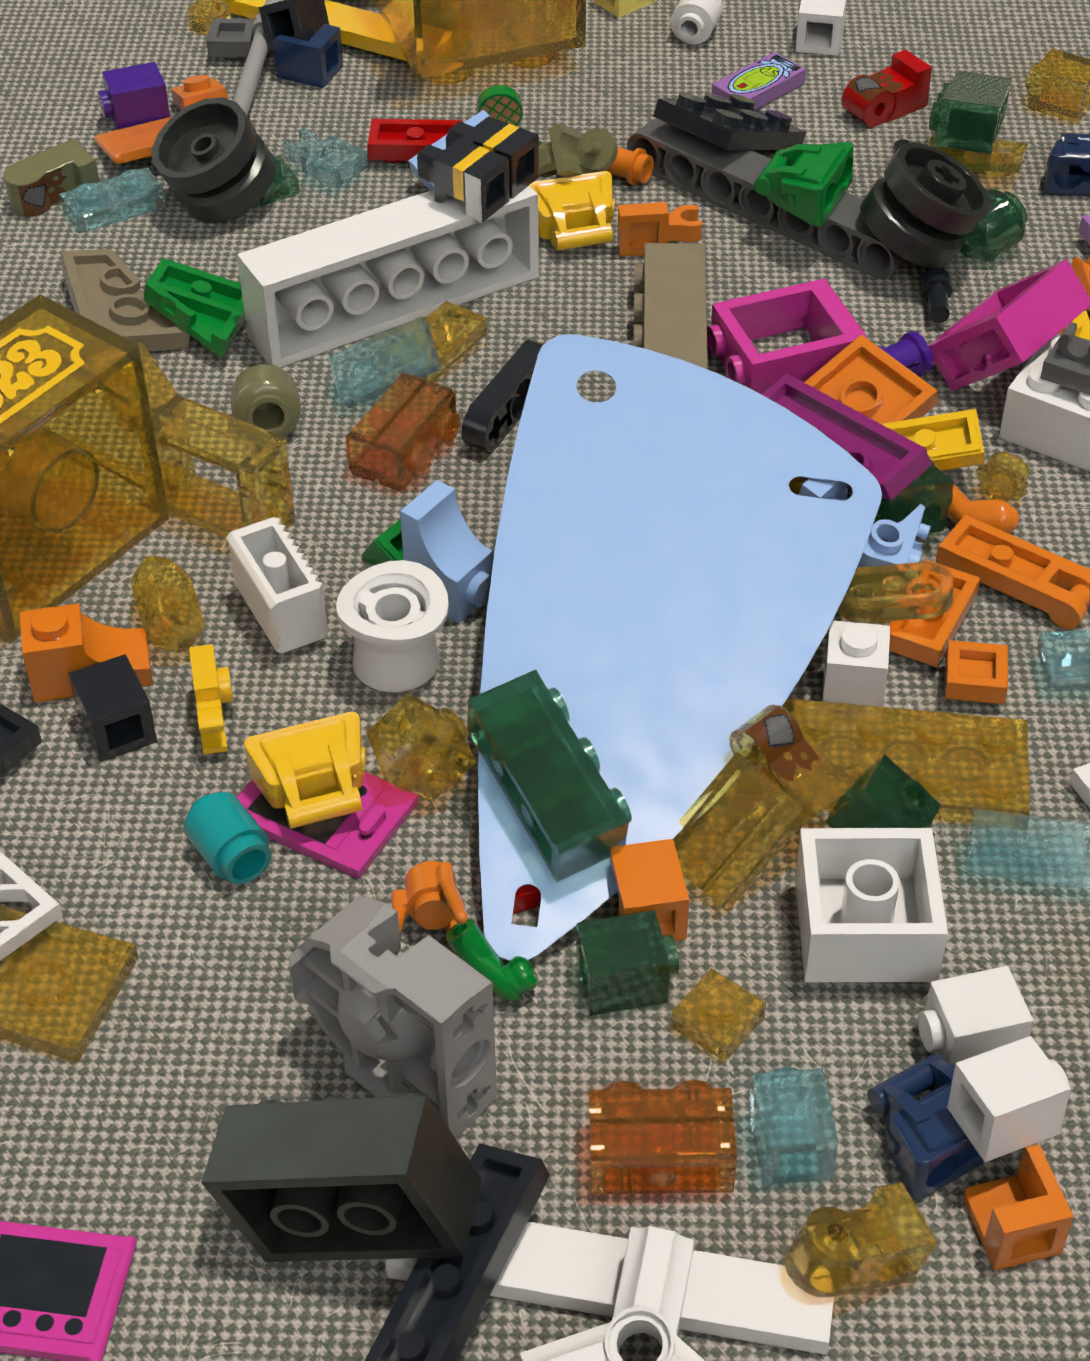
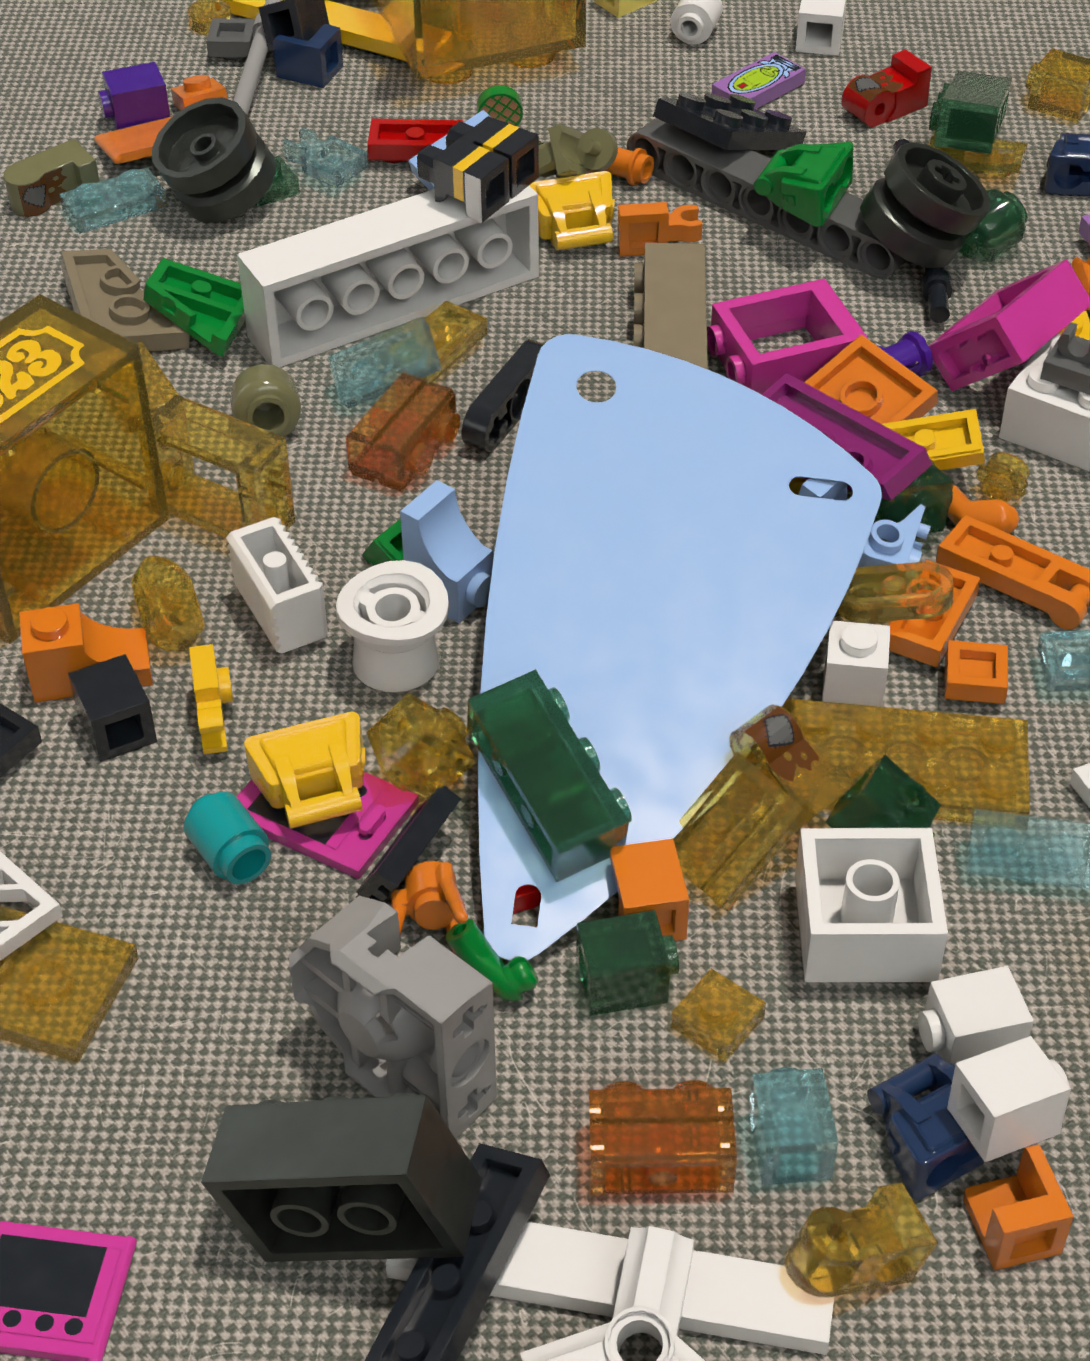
none -> black tile [356,785,461,902]

